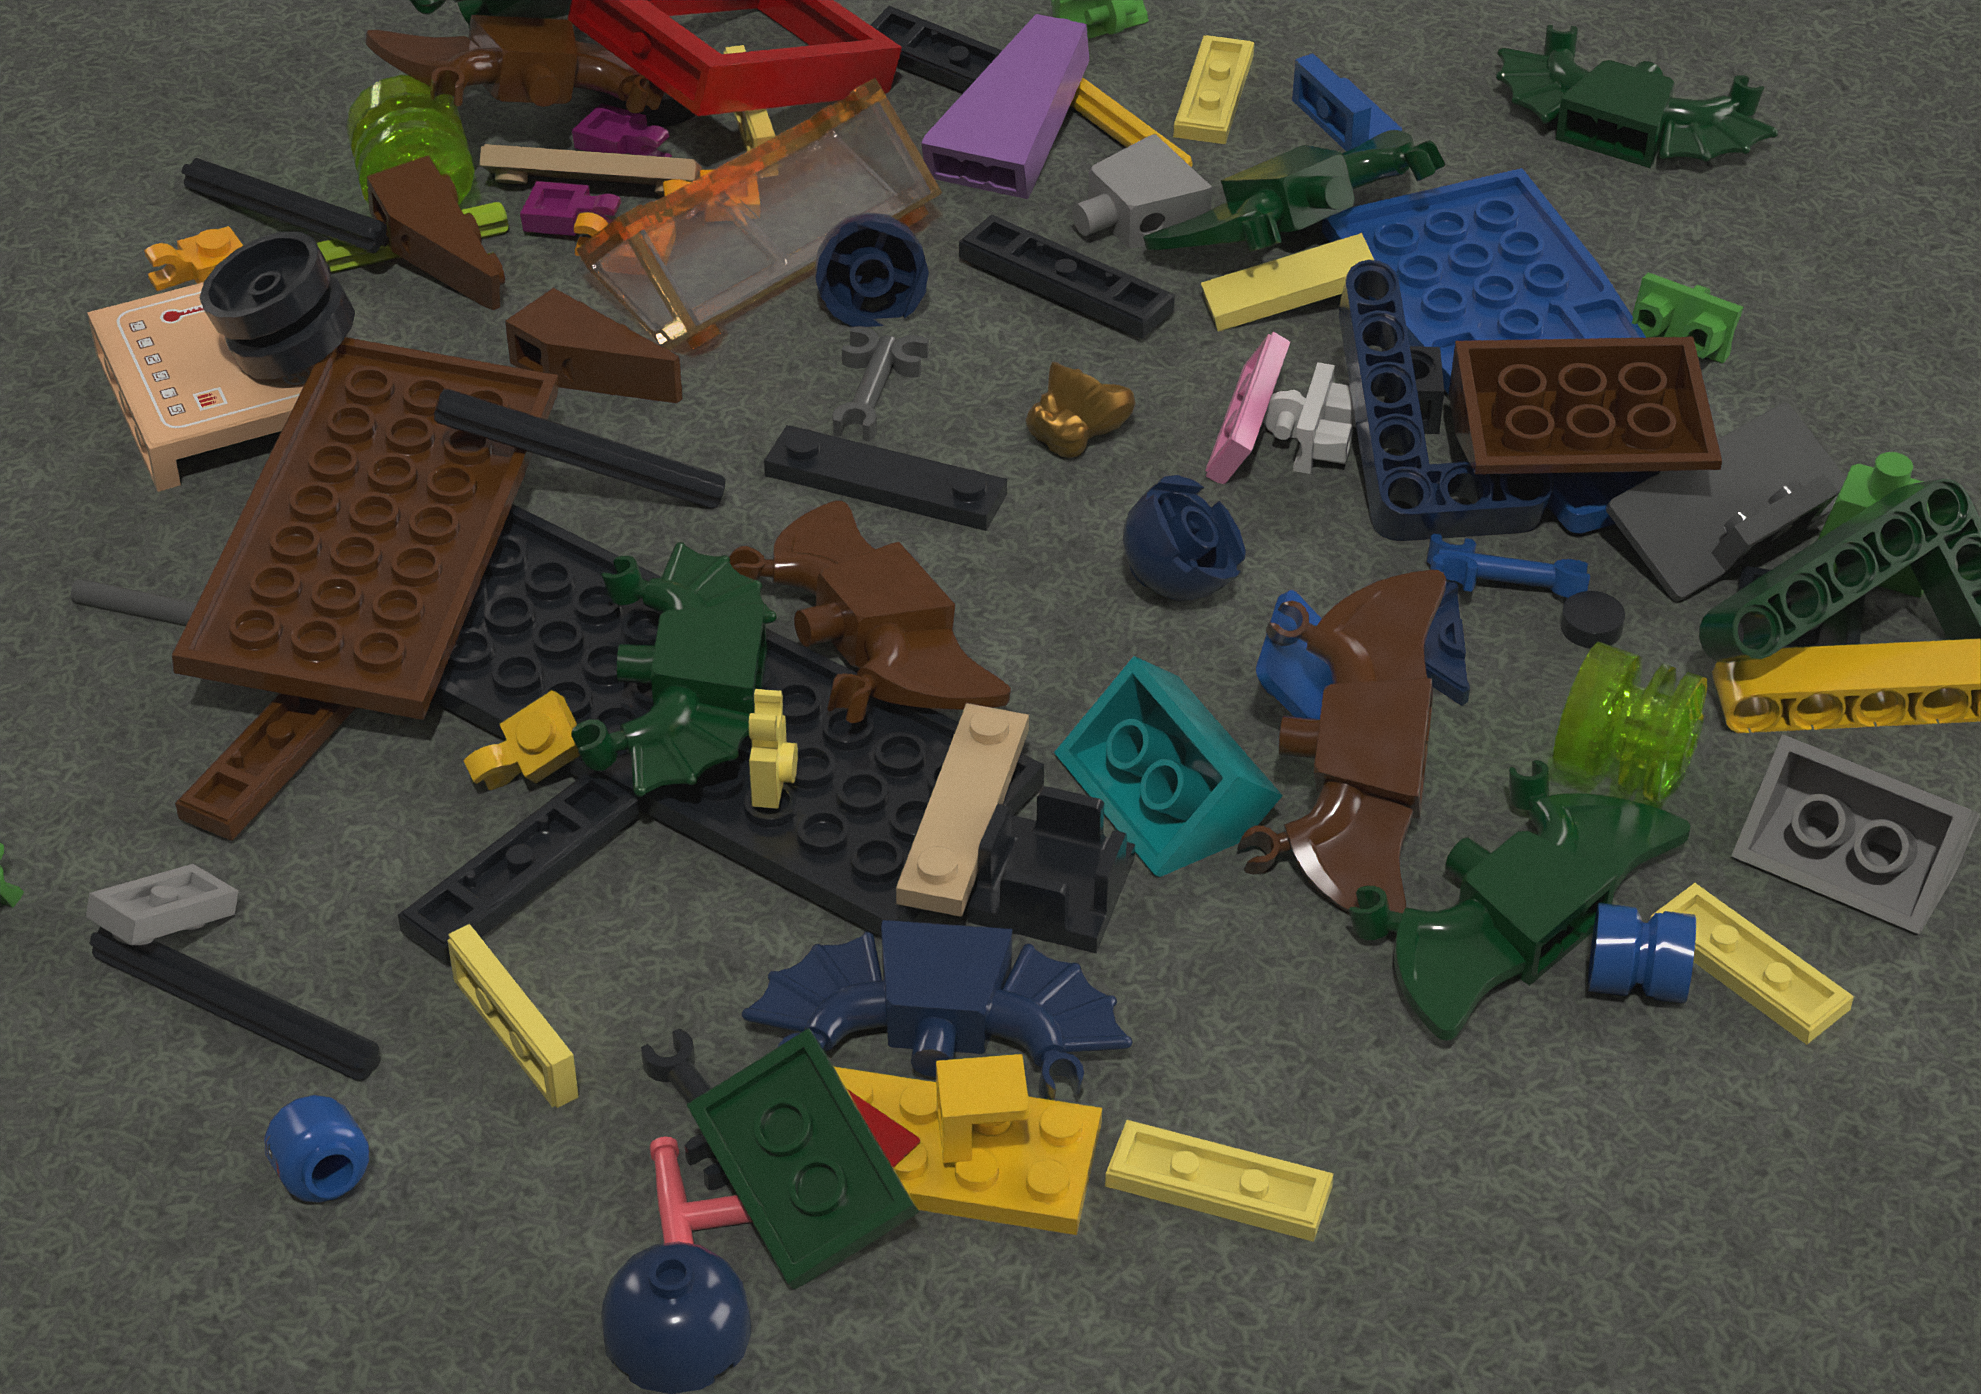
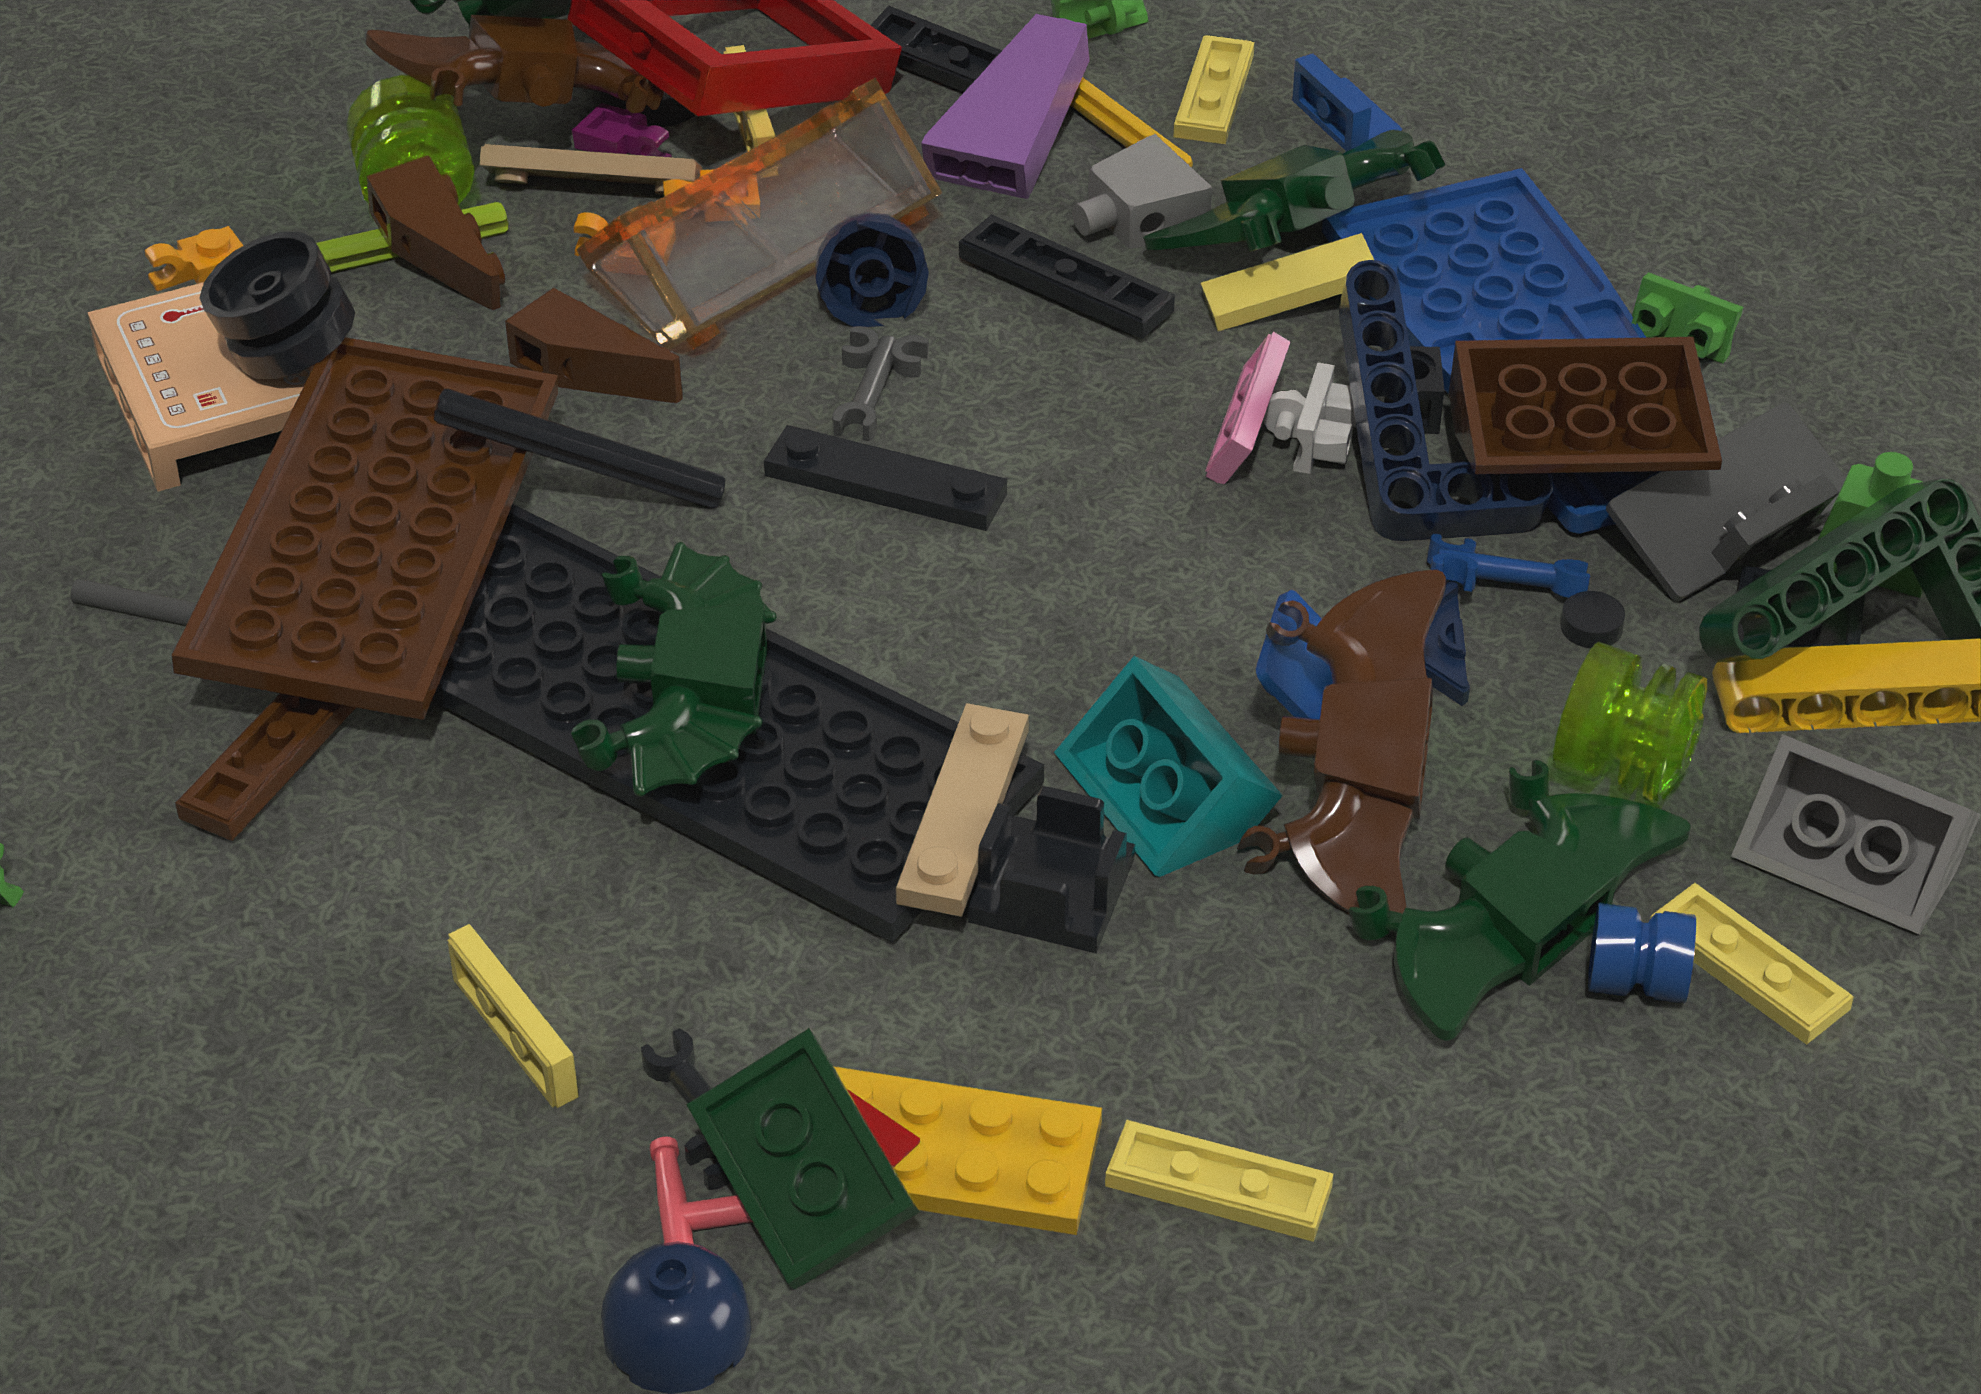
light grey plate [86,864,238,945] -> none
black axle [89,926,381,1081] -> none
black axle [181,158,390,253] -> none
blue head [264,1095,369,1203] -> none
black plate [398,769,640,964] -> none
yellow plate [463,690,580,791] -> none
magenta plate [520,181,621,236] -> none
reddish brown torso [729,501,1011,723] -> none
dark blue torso [742,920,1133,1100] -> none
light yellow plate [749,689,798,809] -> none
yellow panel [936,1054,1029,1163] -> none
pearl gold hair [1026,362,1136,458] -> none
dark blue cylinder [1123,475,1246,601] -> none
dark green torso [1496,25,1778,169] -> none

